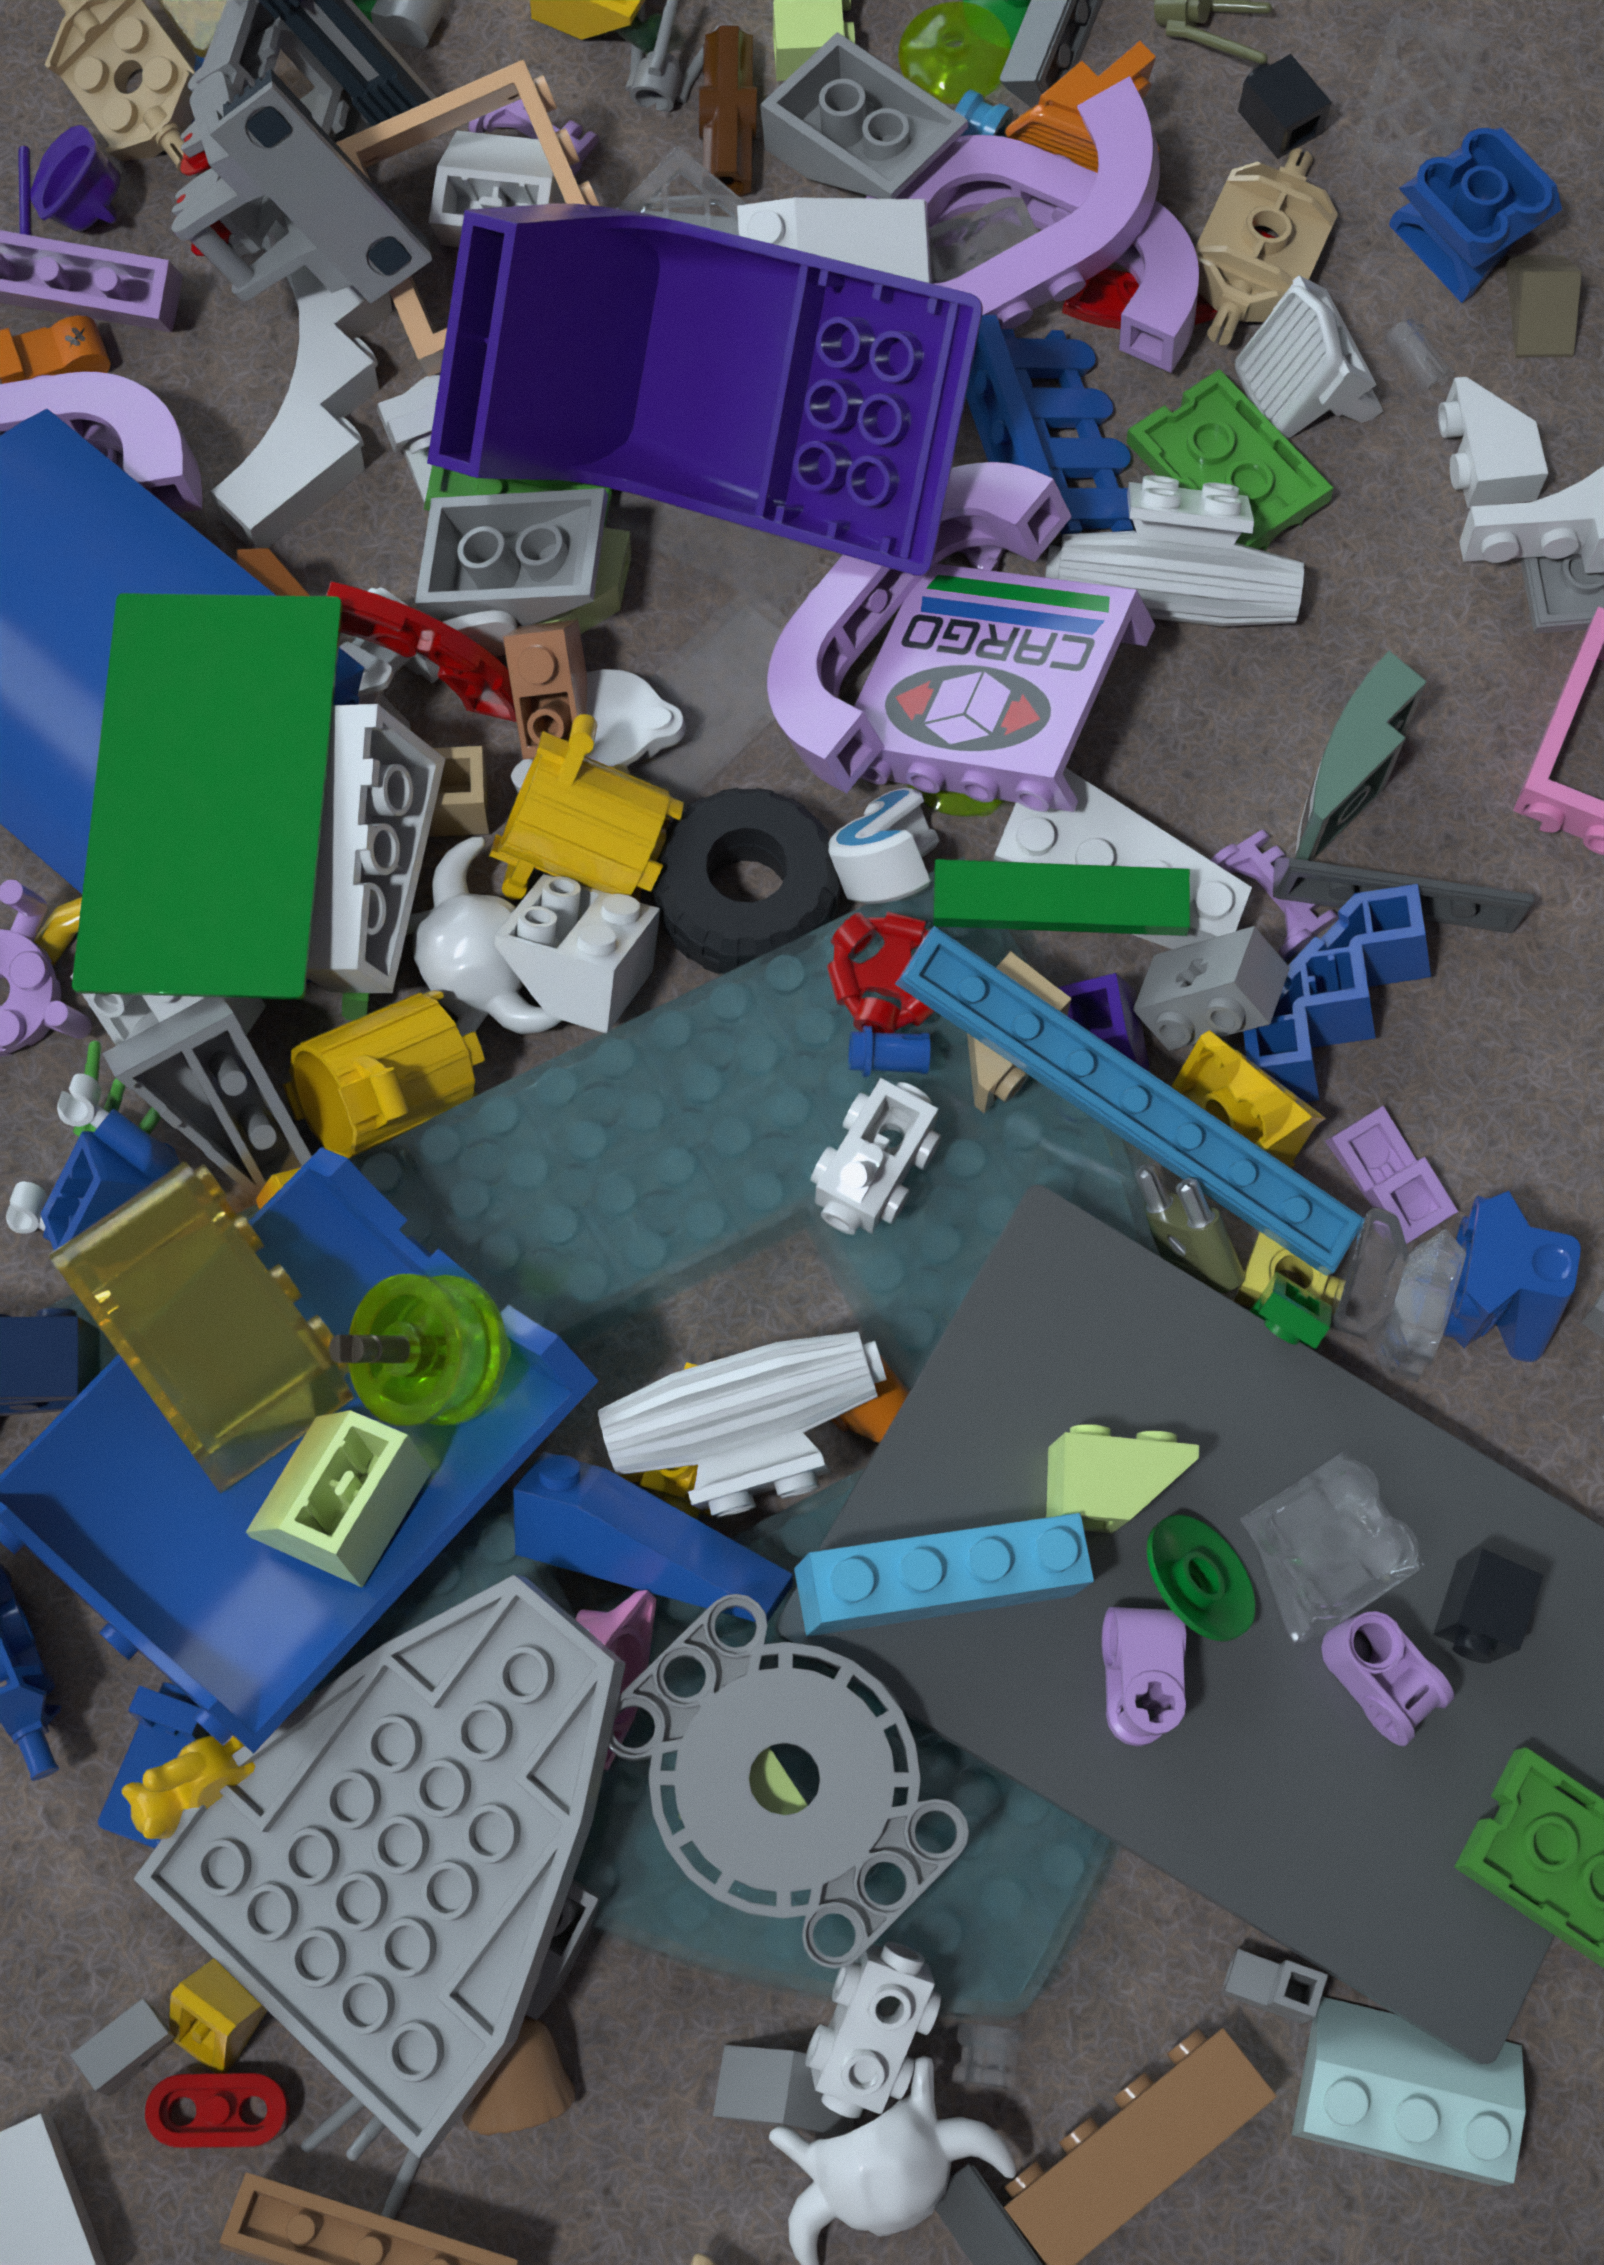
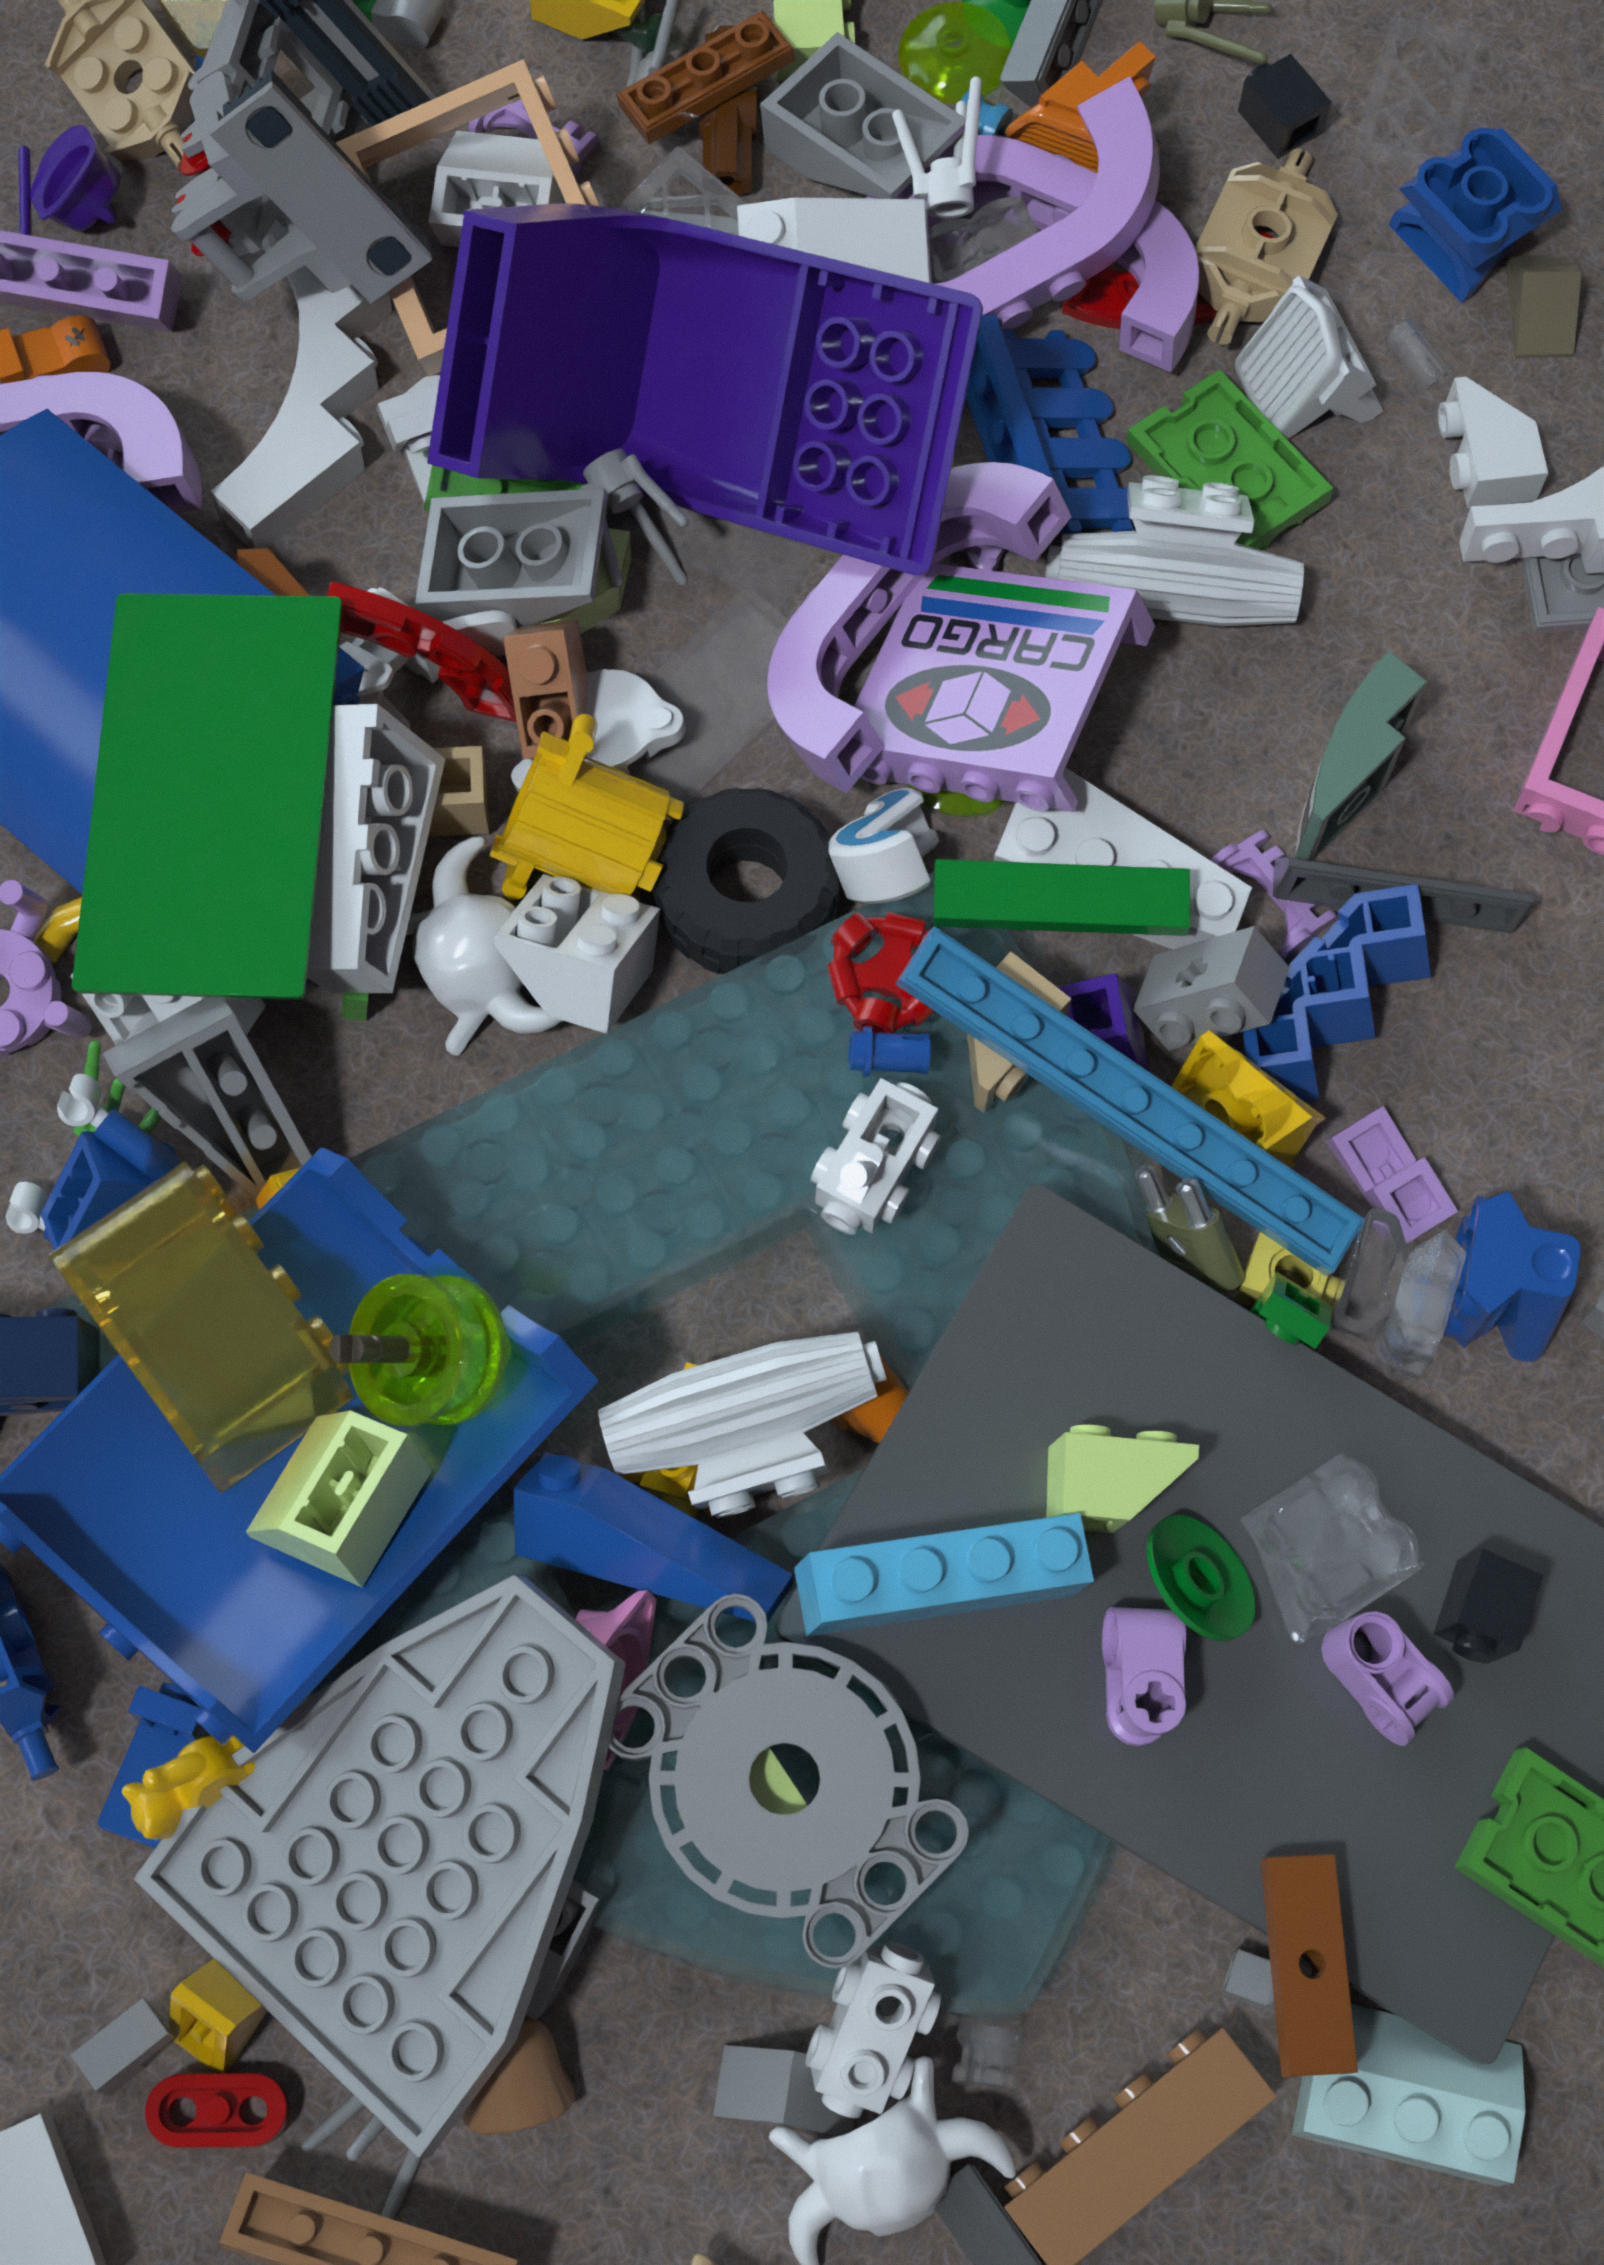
yellow container [282,990,485,1159] -> none
none -> light grey plant [580,449,689,588]
none -> dark orange tile [617,10,795,145]
none -> white plant [892,77,982,218]
none -> dark orange tile [1260,1854,1358,2078]

